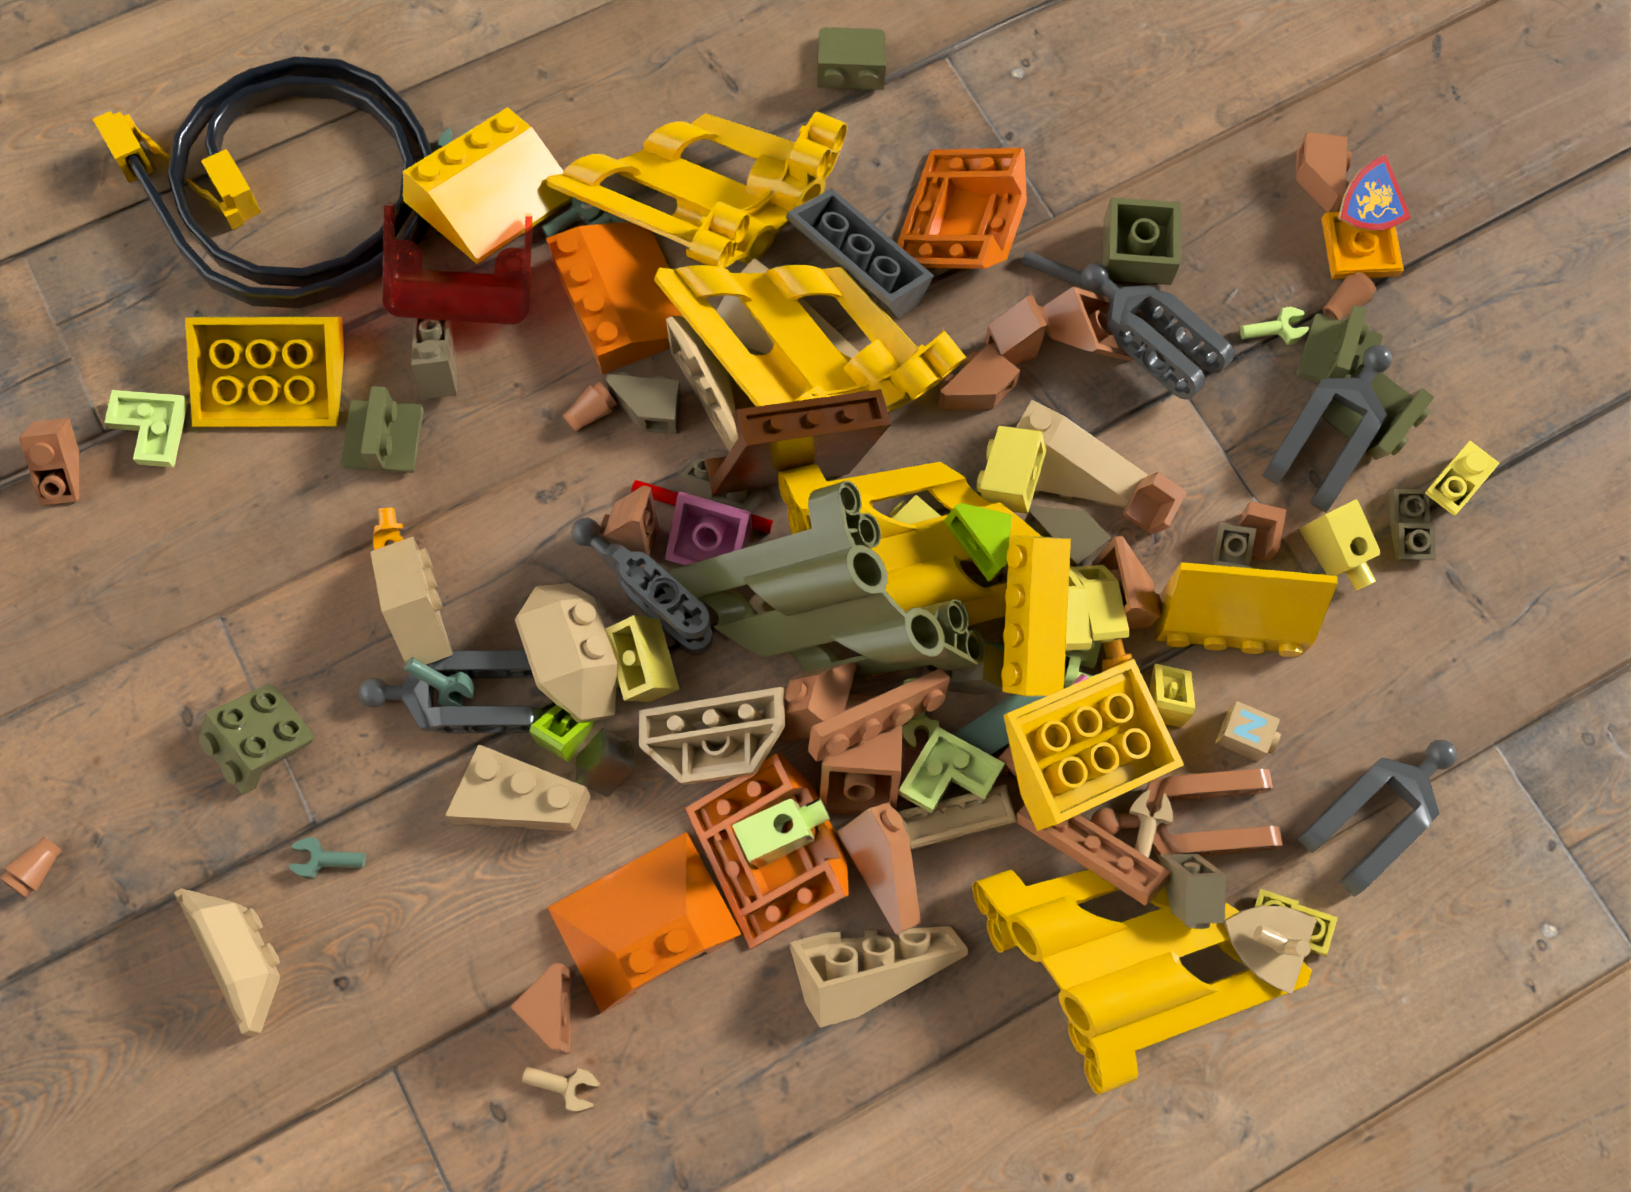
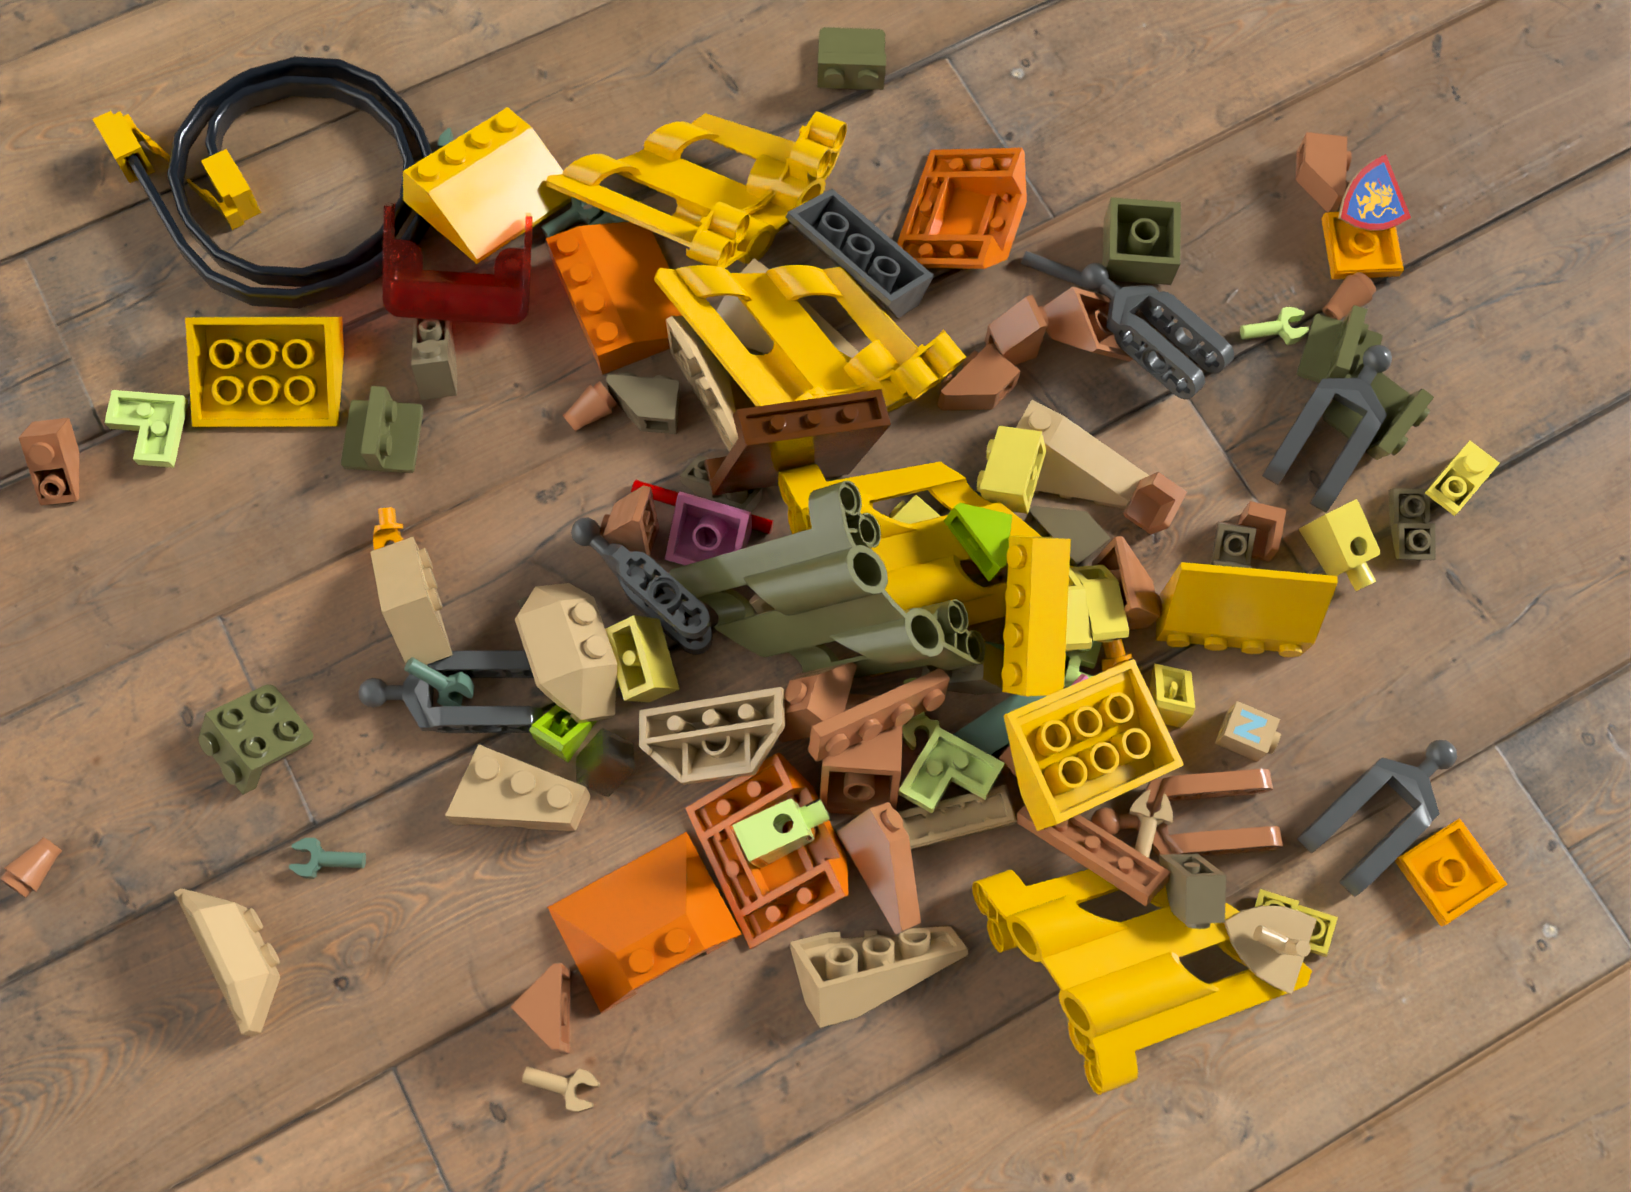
none -> light orange plate [1395,818,1508,927]

